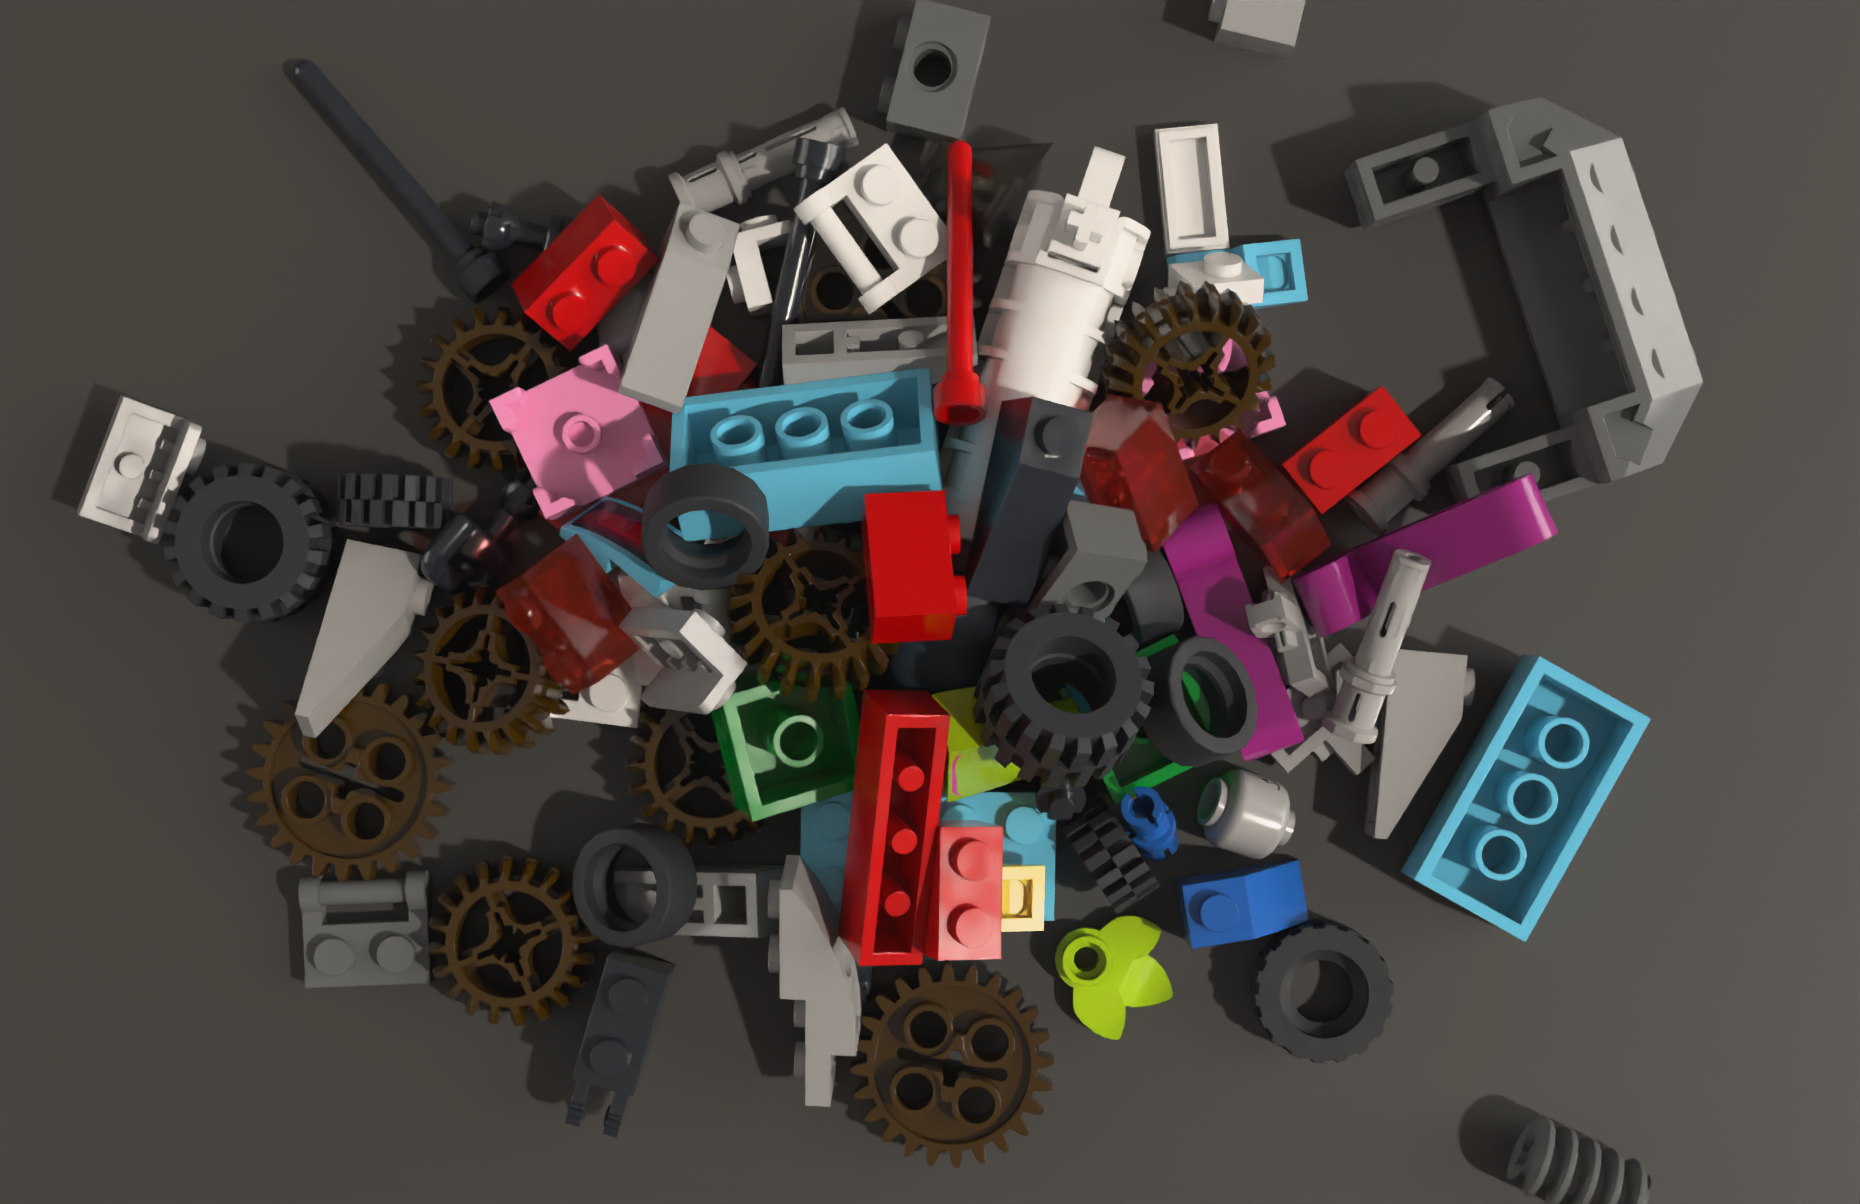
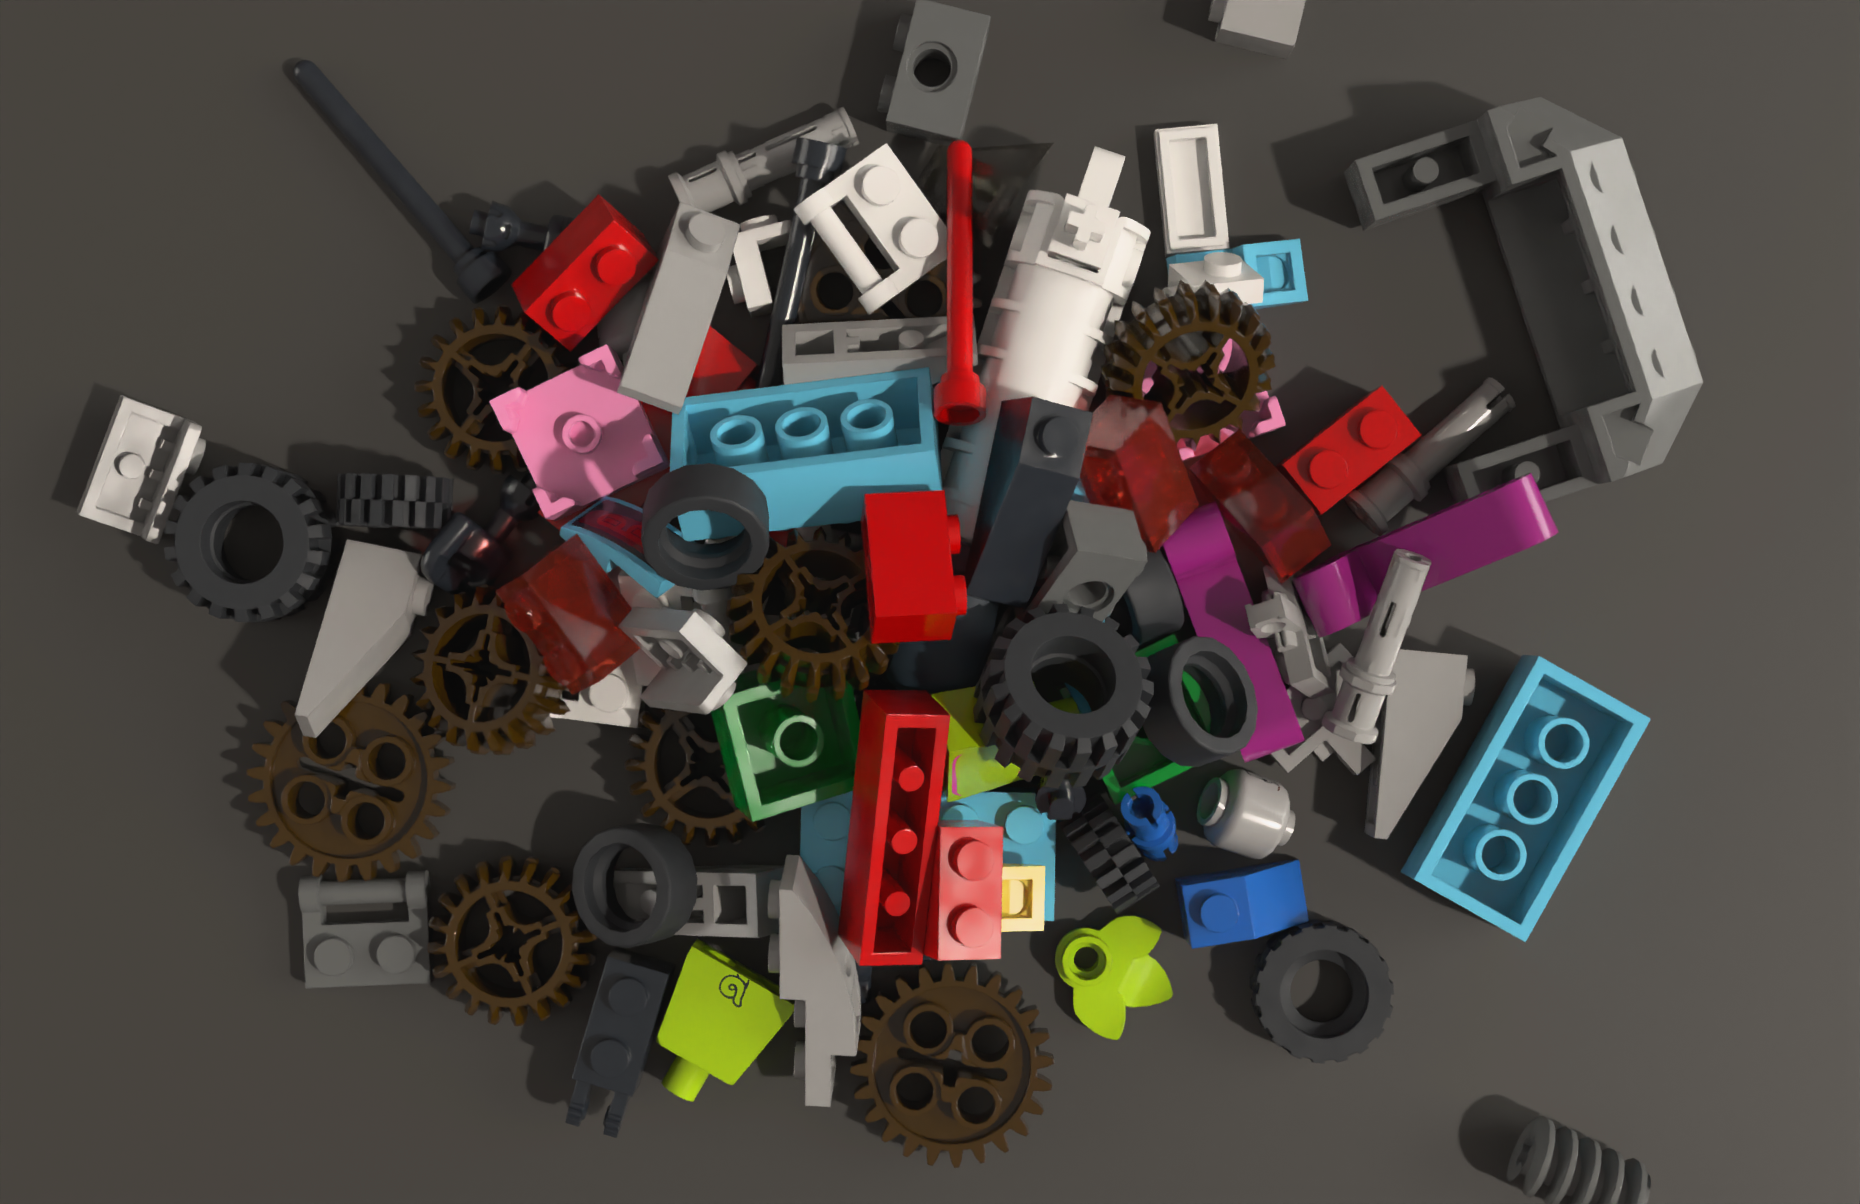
none -> lime torso [656,938,795,1102]

